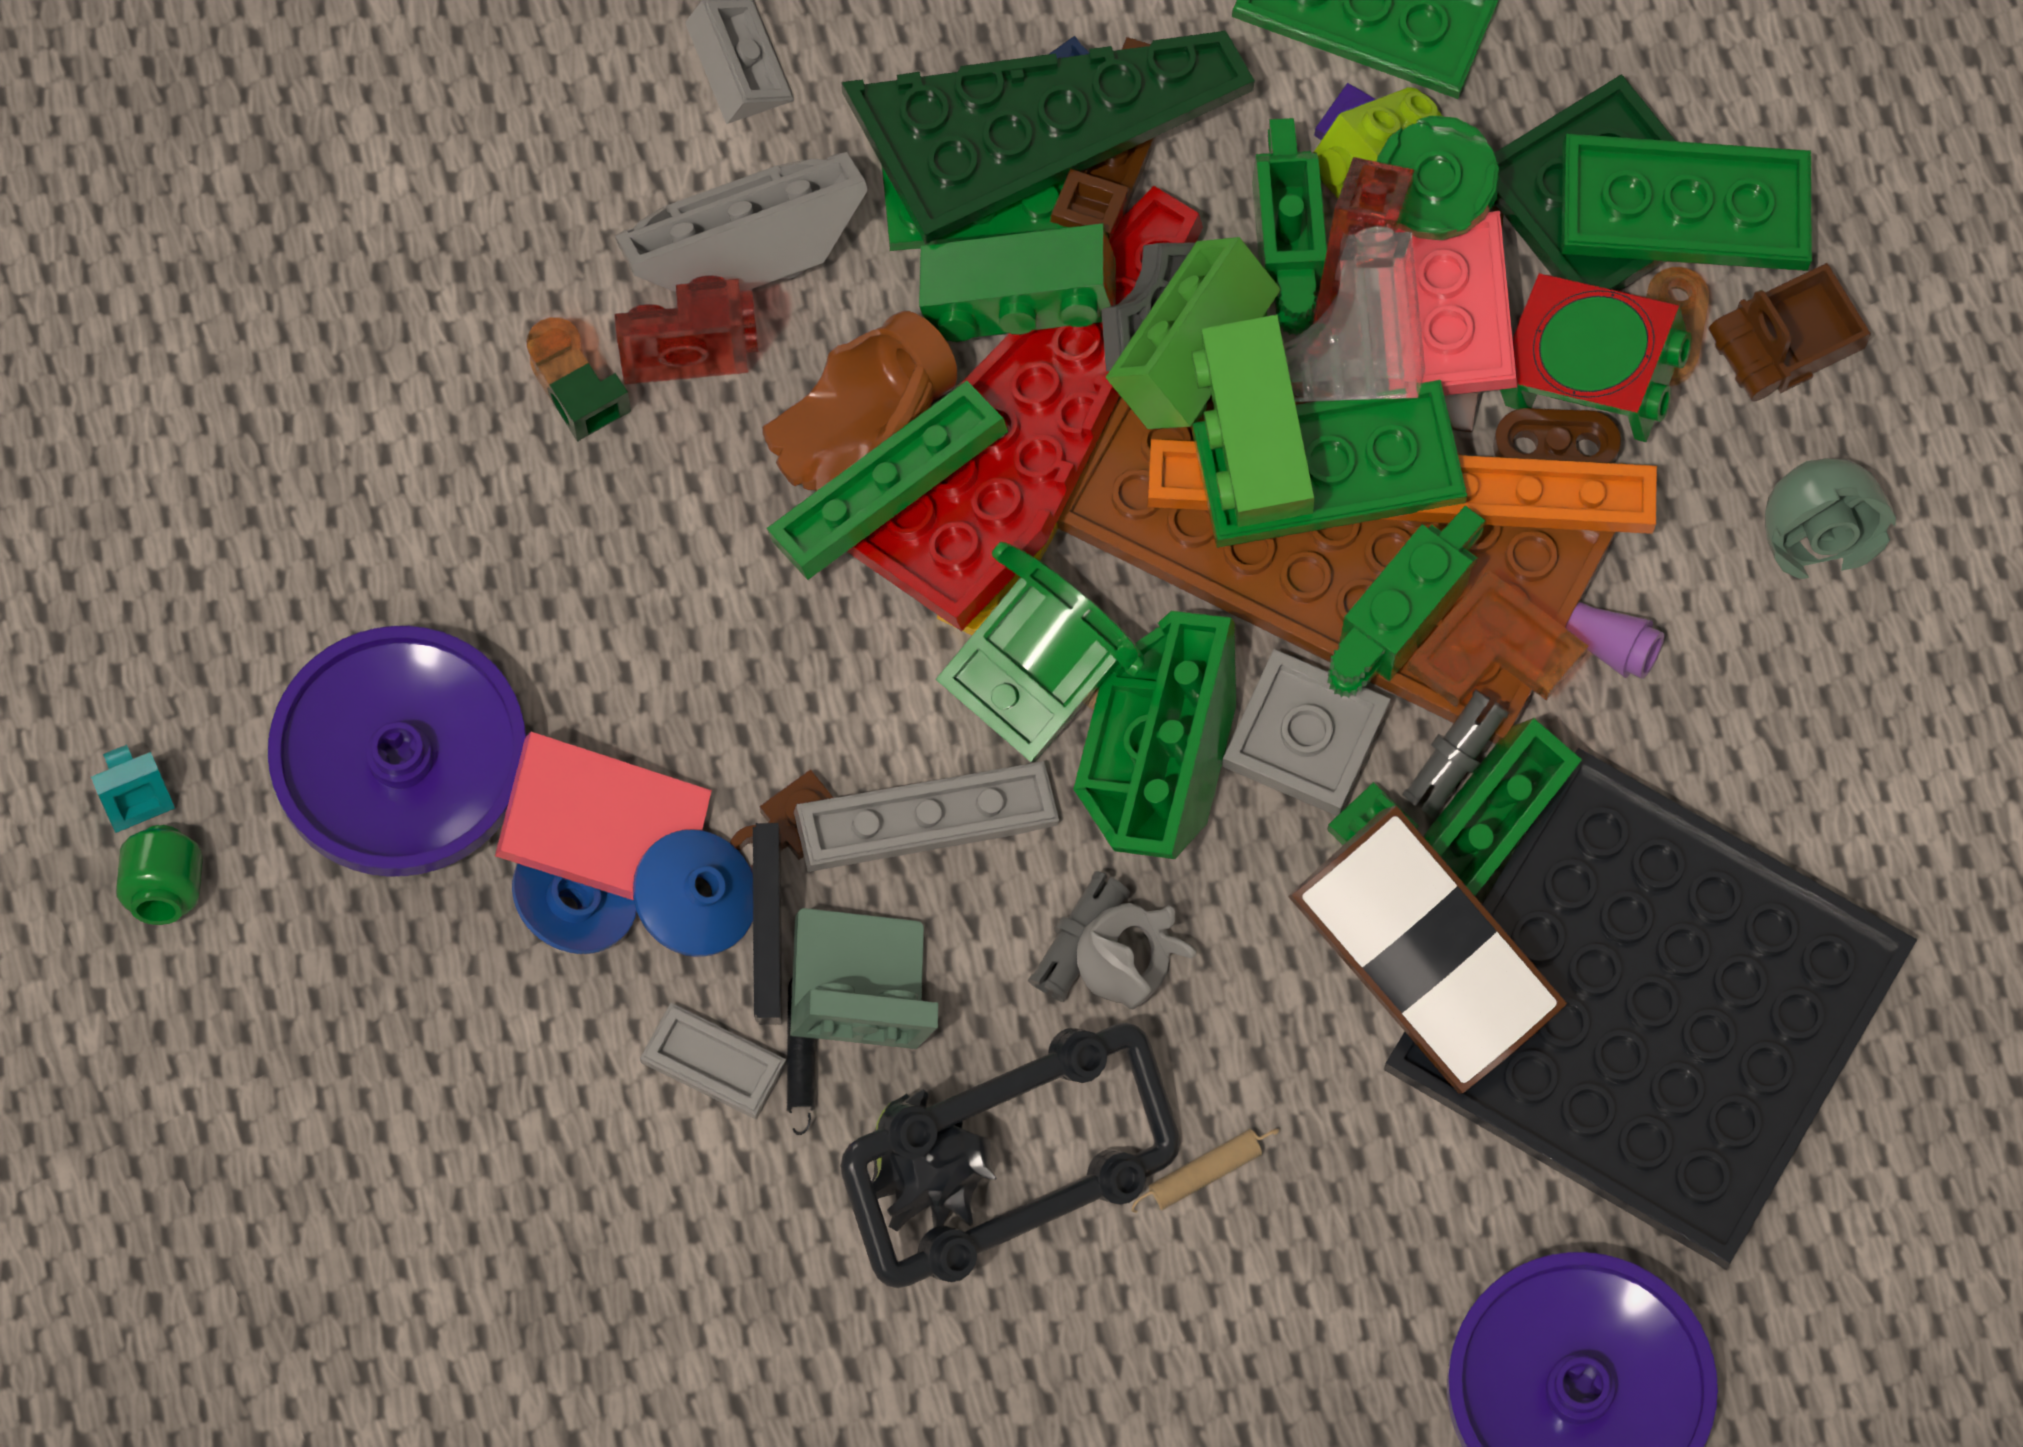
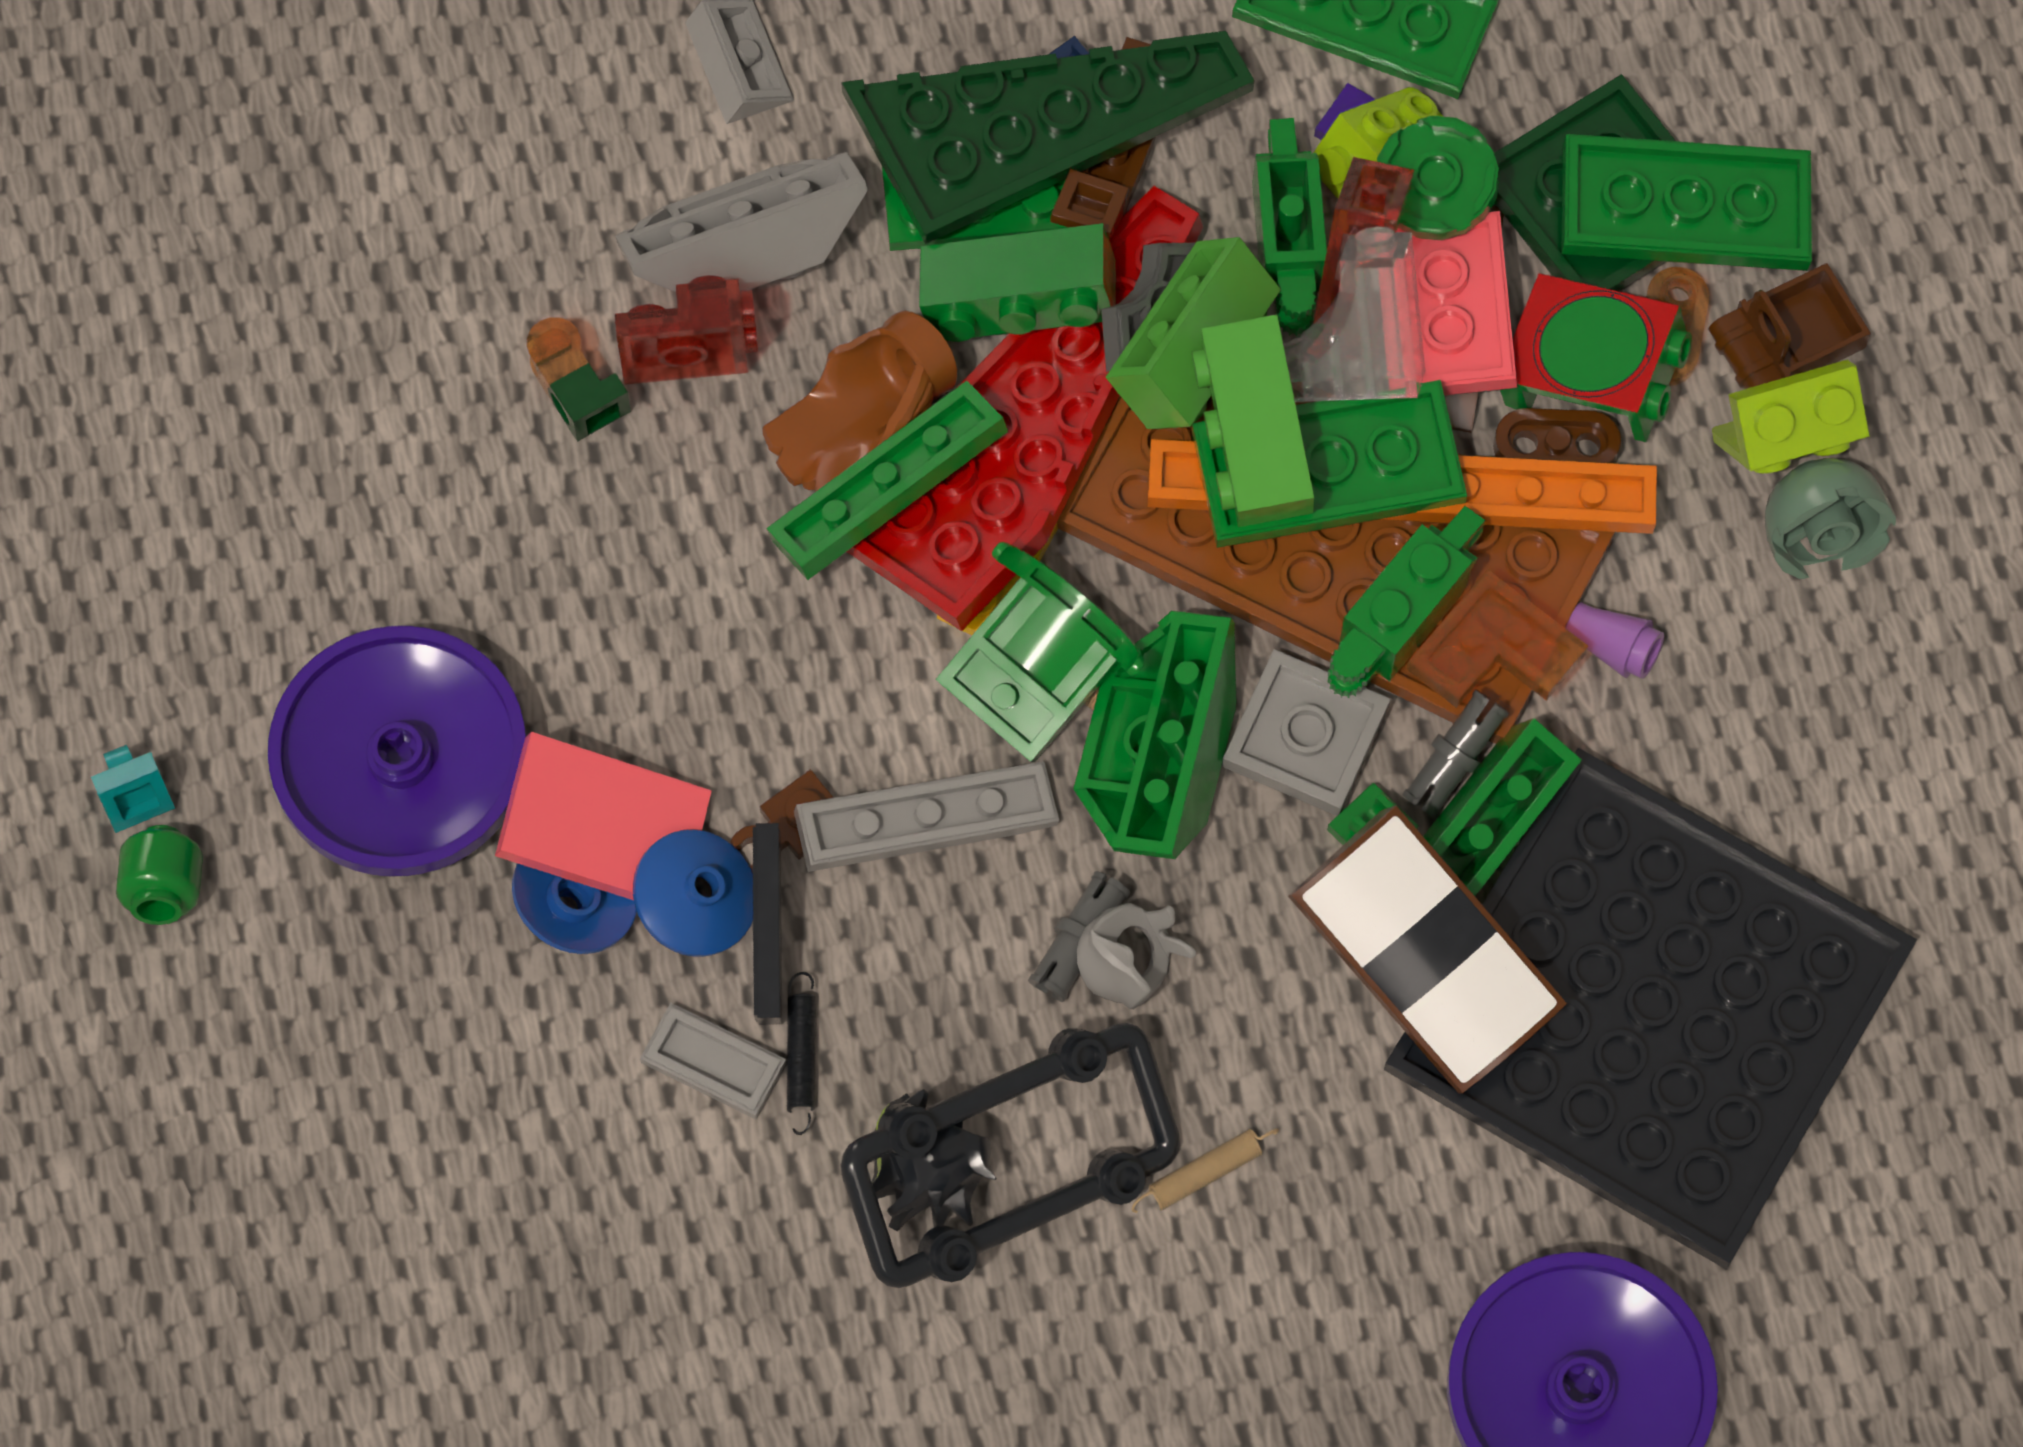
sand green bracket [790,908,938,1049] -> none
none -> lime bracket [1712,359,1870,474]

